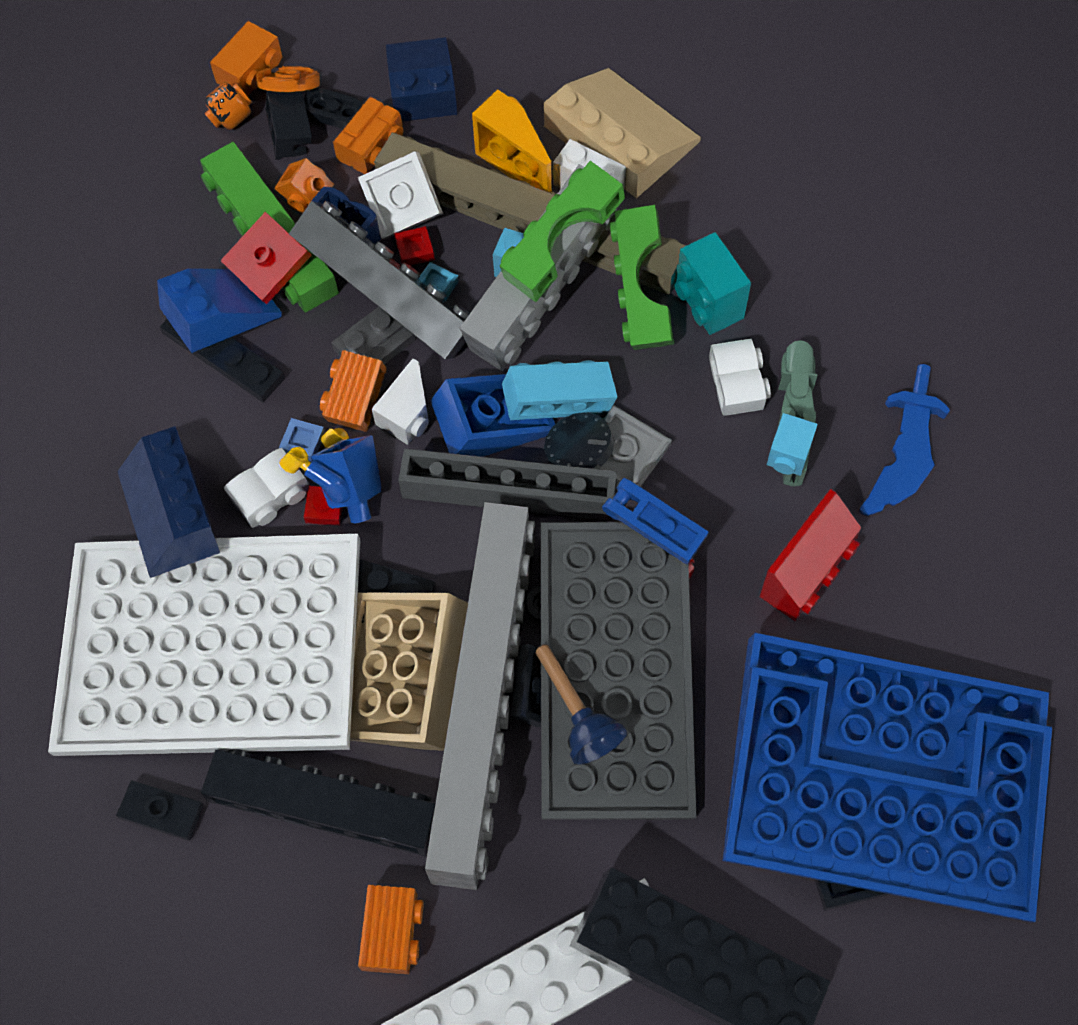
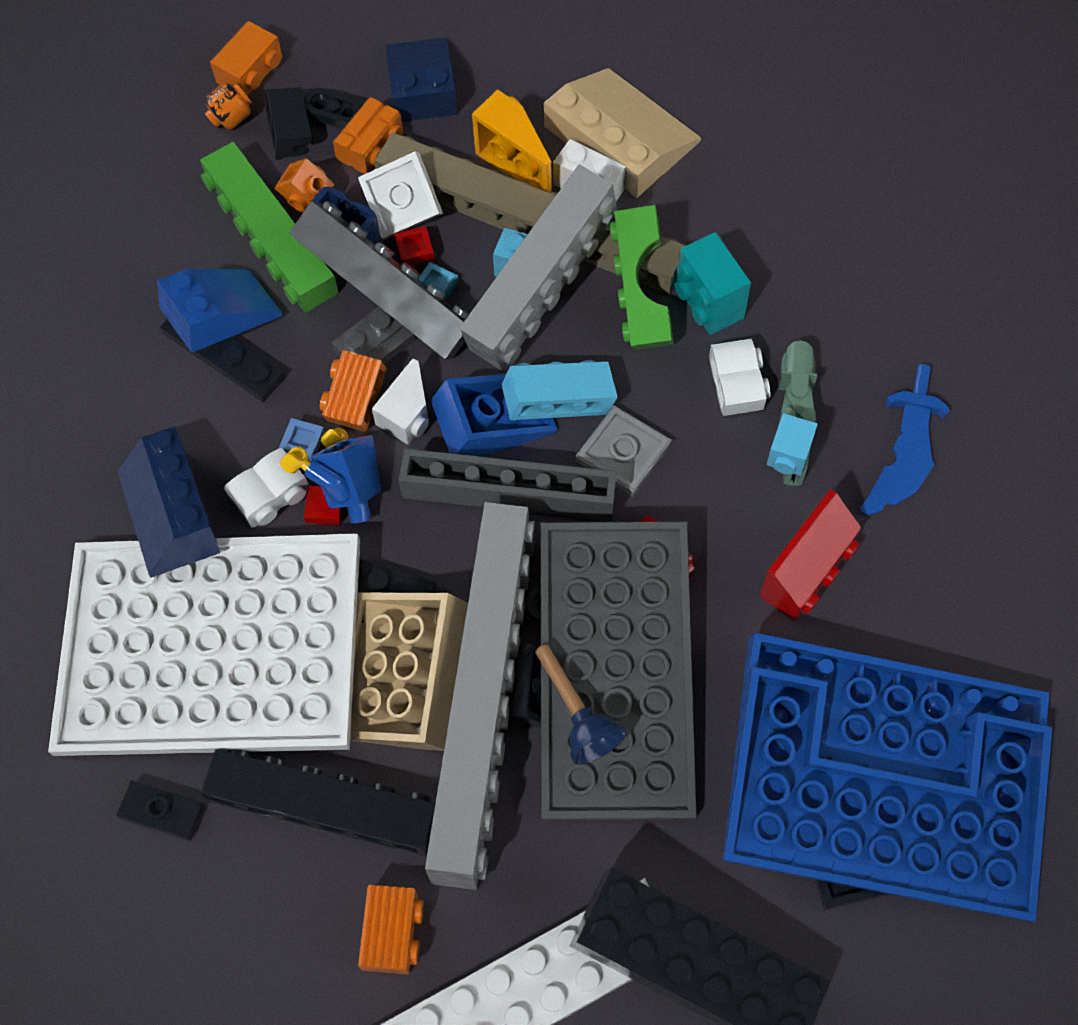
plate [221,212,312,304] -> none
orange tile [256,66,320,92] -> none
bright green arch [499,160,625,303] -> none
black tile [544,412,614,469] -> none
blue plate [602,478,709,565] -> none

